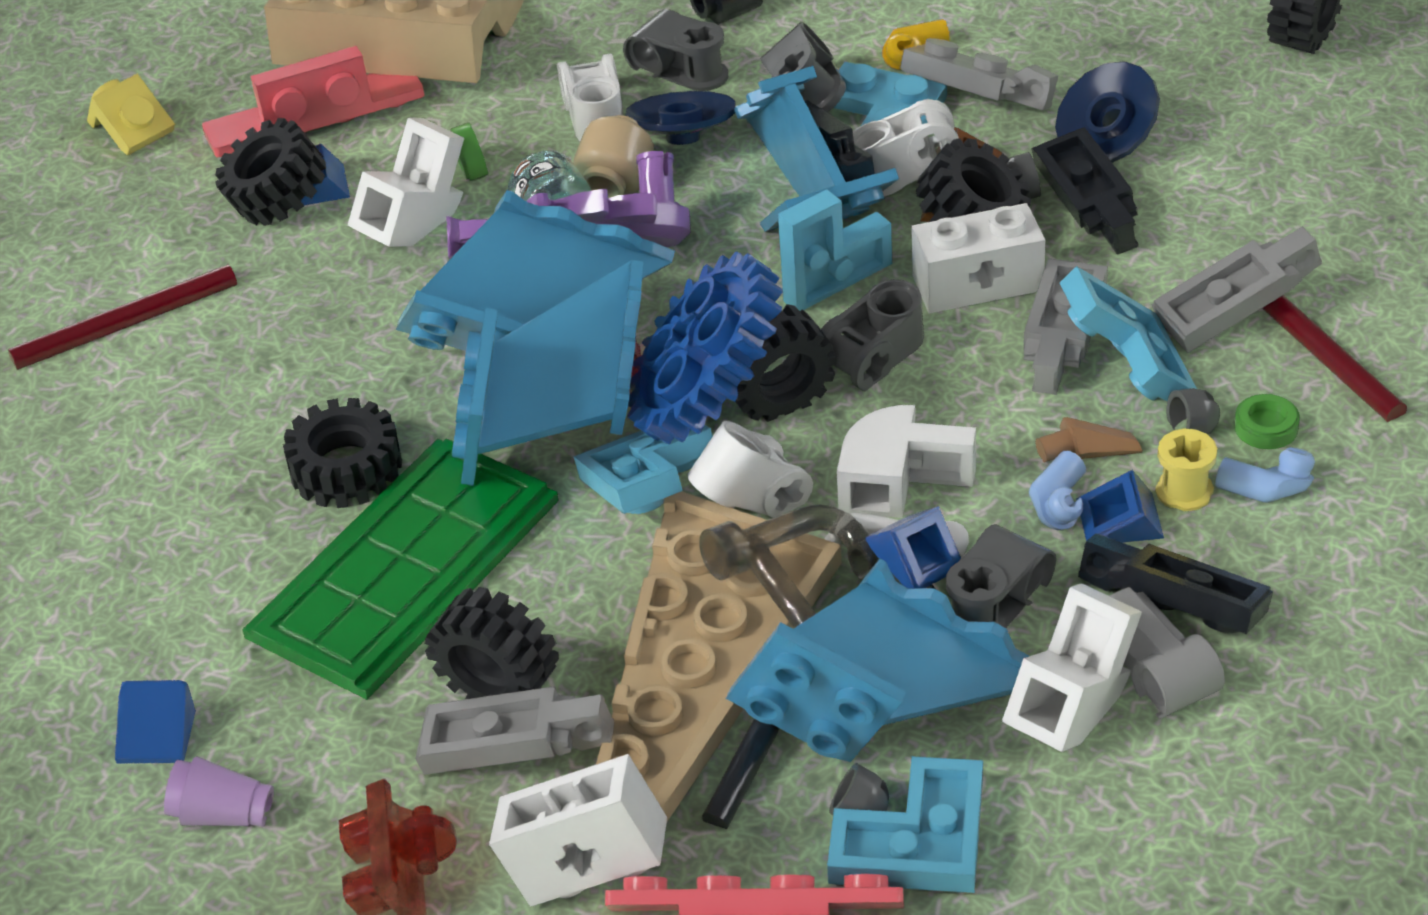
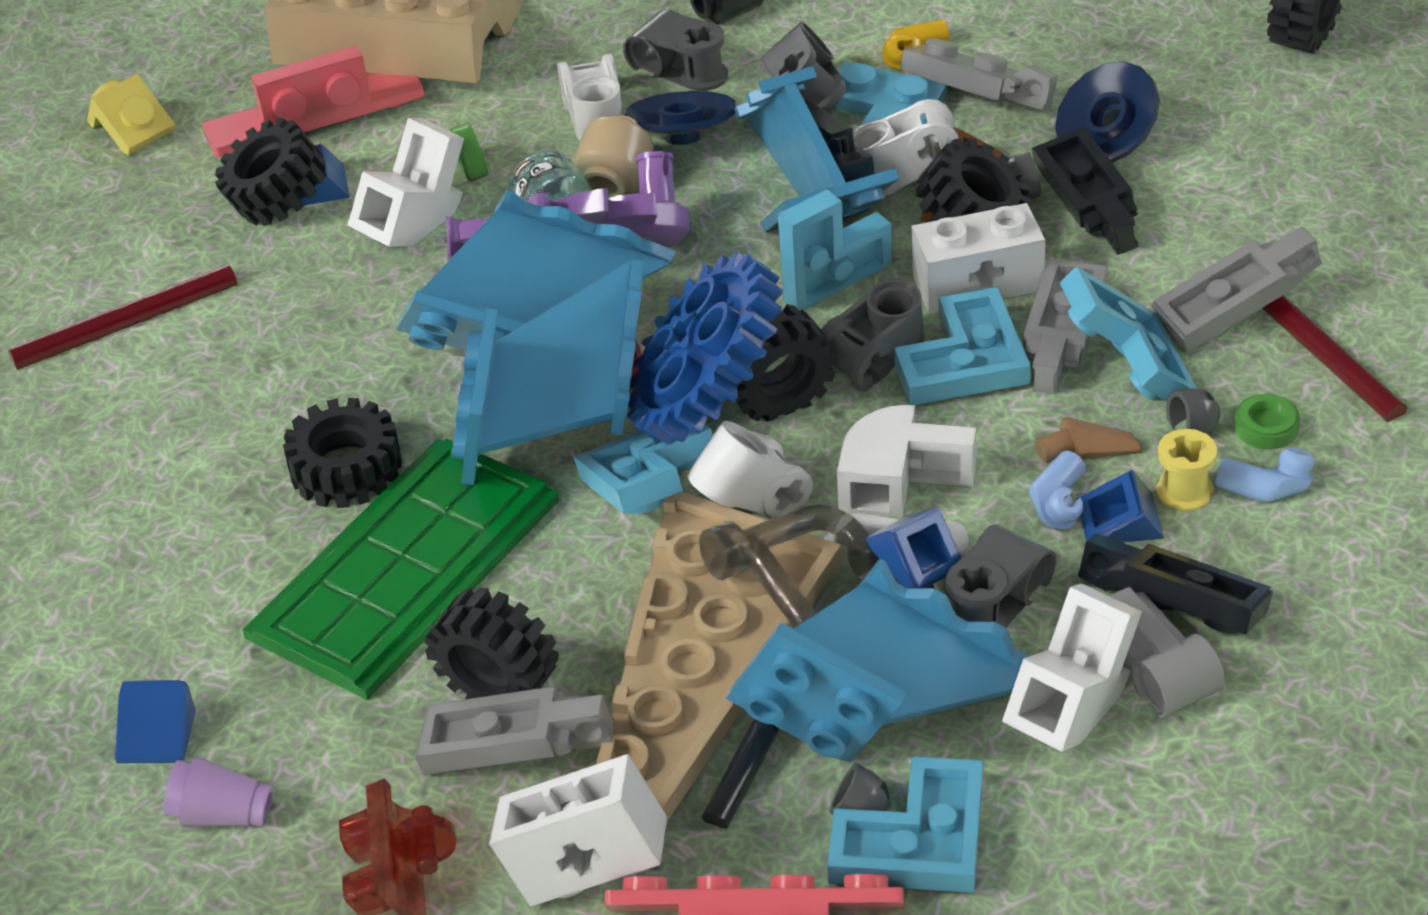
none -> medium azure plate [894,287,1031,405]

